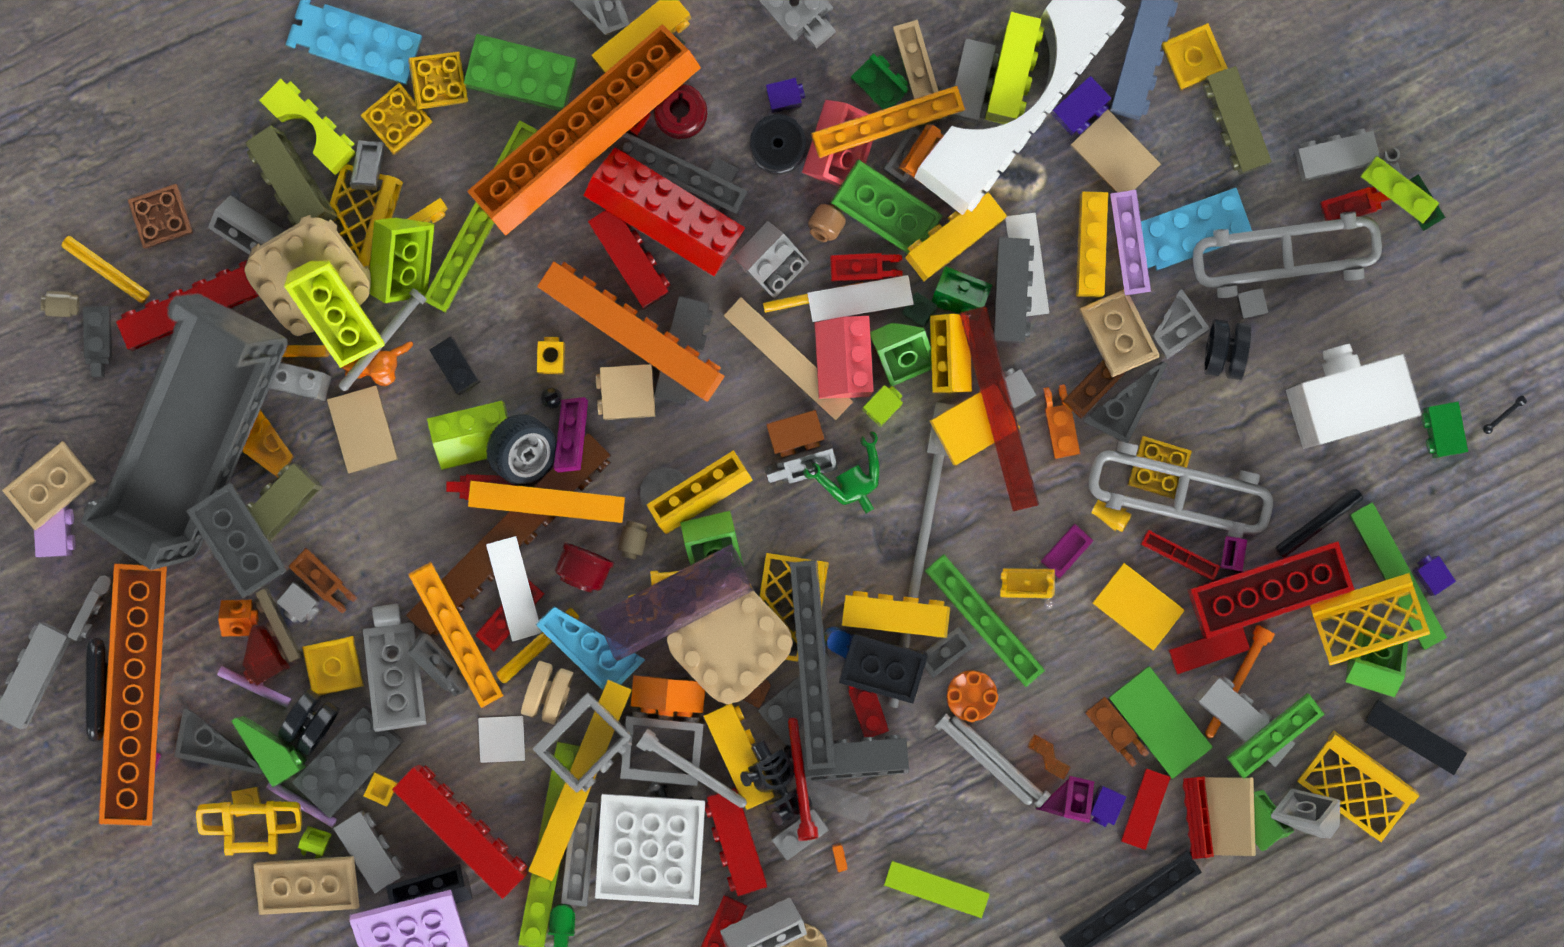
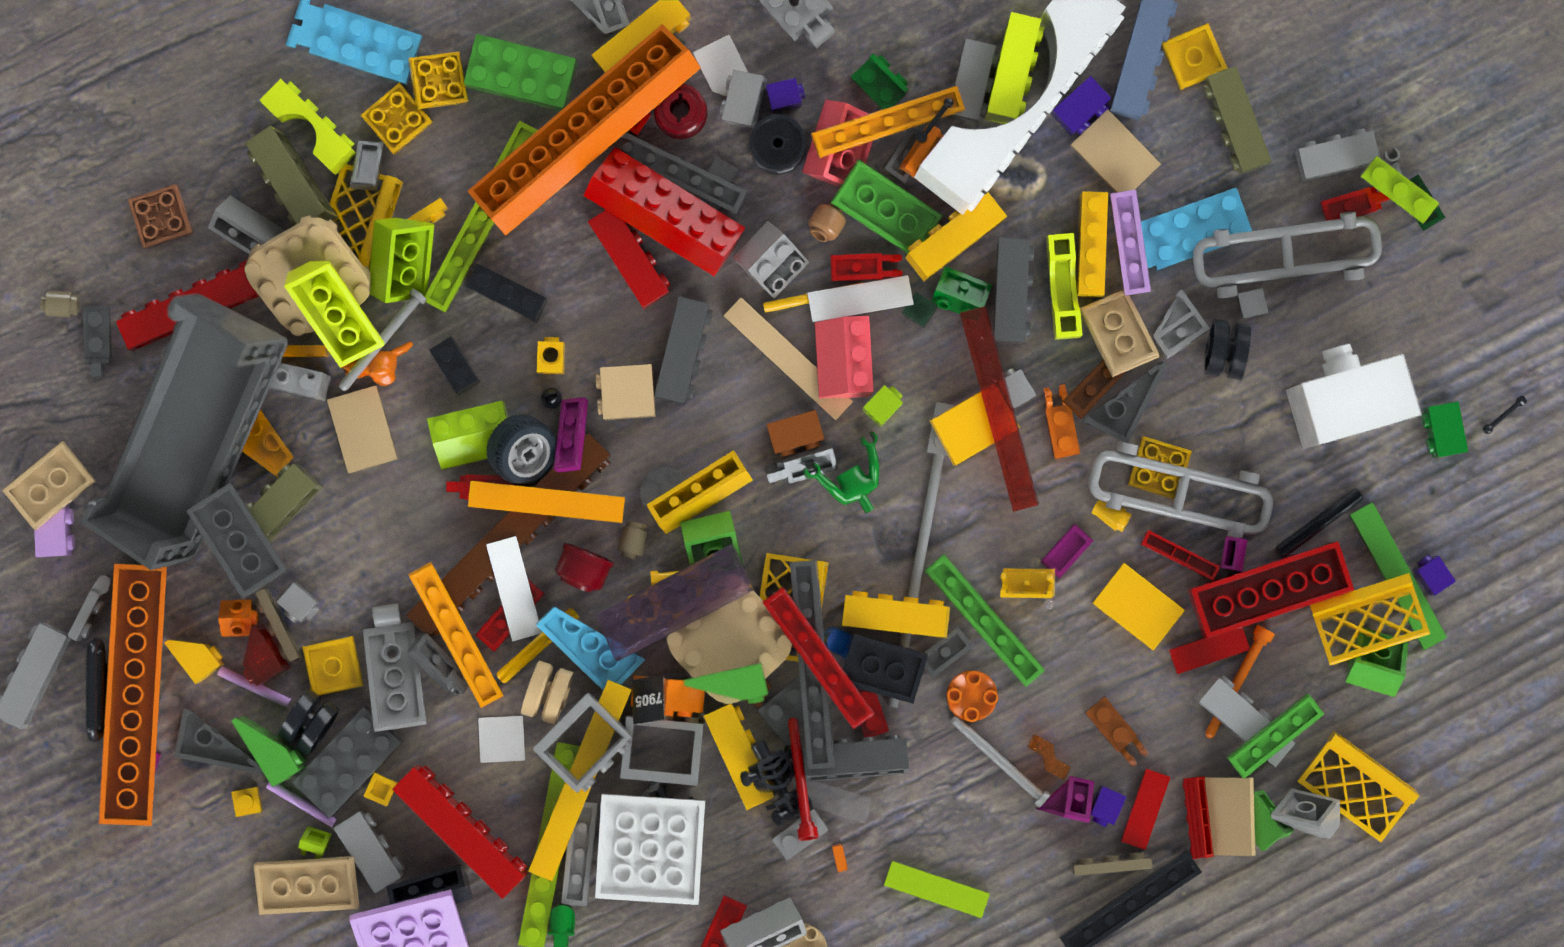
yellow axle [61,236,150,303] -> none
yellow bar [196,801,302,856] -> none
dark orange hinge [288,548,357,614] -> none
orange brick [537,261,725,402] -> none
light grey piece [636,729,747,808] -> none
red brick [705,787,767,896] -> none
bright green slope [870,323,932,386] -> none
tan plate [893,20,946,126] -> none
yellow brick [930,314,972,393] -> none
light grey bar [934,713,1033,805] -> none
white sticker [1006,213,1049,316] -> none
bright green tile [1108,666,1213,779] -> none
black tile [1364,700,1467,775] -> none
none -> yellow slope [164,639,224,684]
none -> black brick [466,263,548,323]
none -> black sticker [632,674,664,725]
none -> bright green slope [684,663,768,704]
none -> white sticker [693,35,748,96]
none -> light grey brick [720,69,767,129]
none -> red tile [762,587,875,729]
none -> black hinge [916,98,954,143]
none -> neon yellow arch [1046,233,1082,340]
none -> dark tan plate [1072,852,1152,876]

